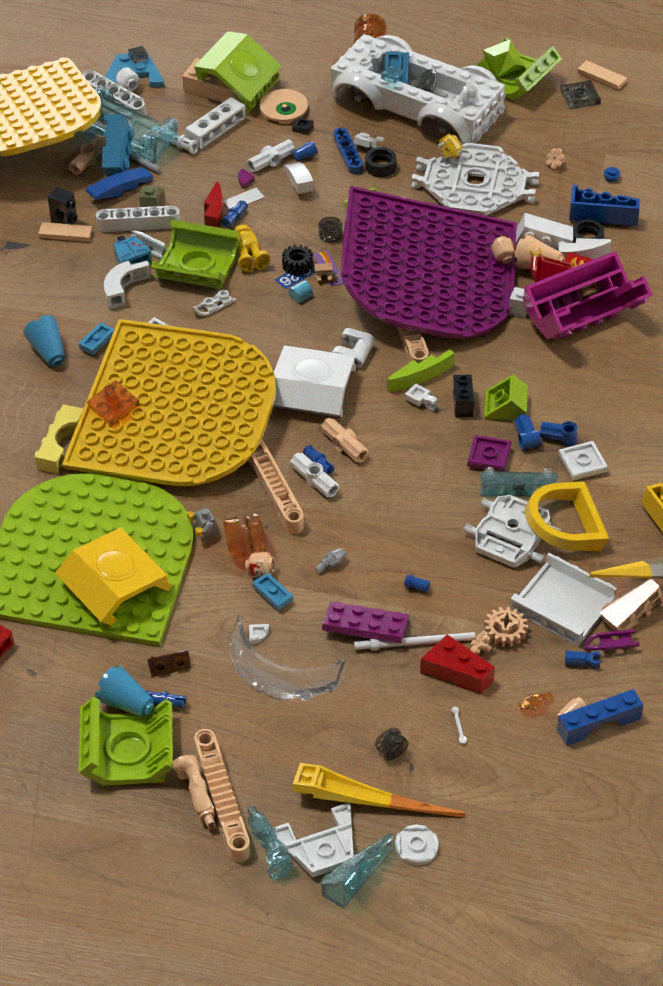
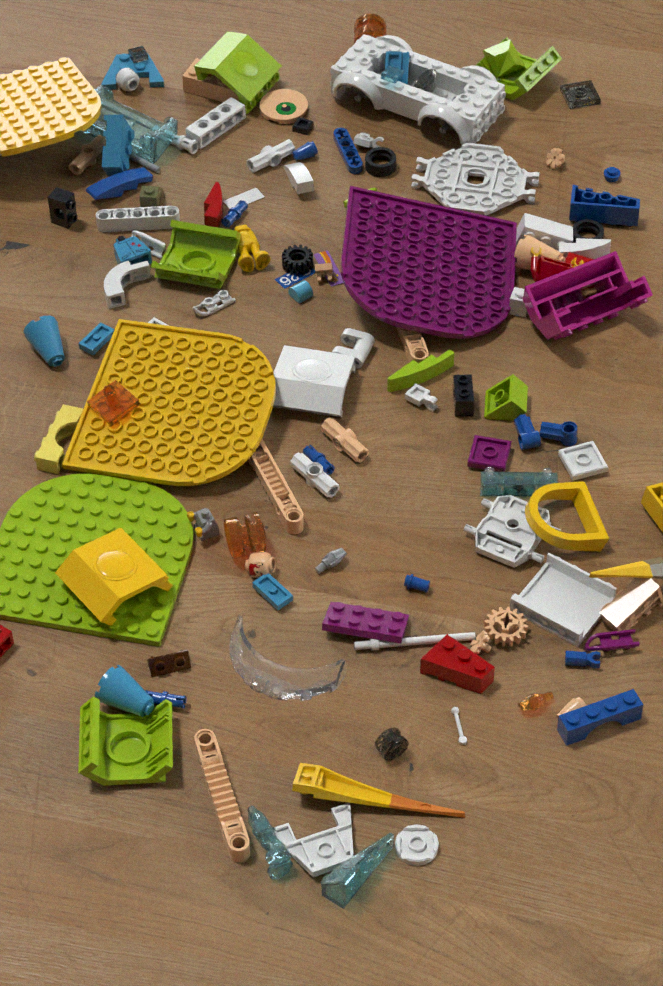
light nougat tile [38,222,93,242] -> none
white beam [82,70,148,119] -> none
light nougat piece [172,755,216,830] -> none
magenta tile [238,168,255,188] -> none
white tile [249,624,269,645] -> none
clear smoke wheel [318,217,342,243] -> none
yellow head [437,134,462,160] -> none
white plate [456,82,478,104] -> none
light nougat head [491,236,516,264] -> none
light nougat tile [578,60,627,90] -> none

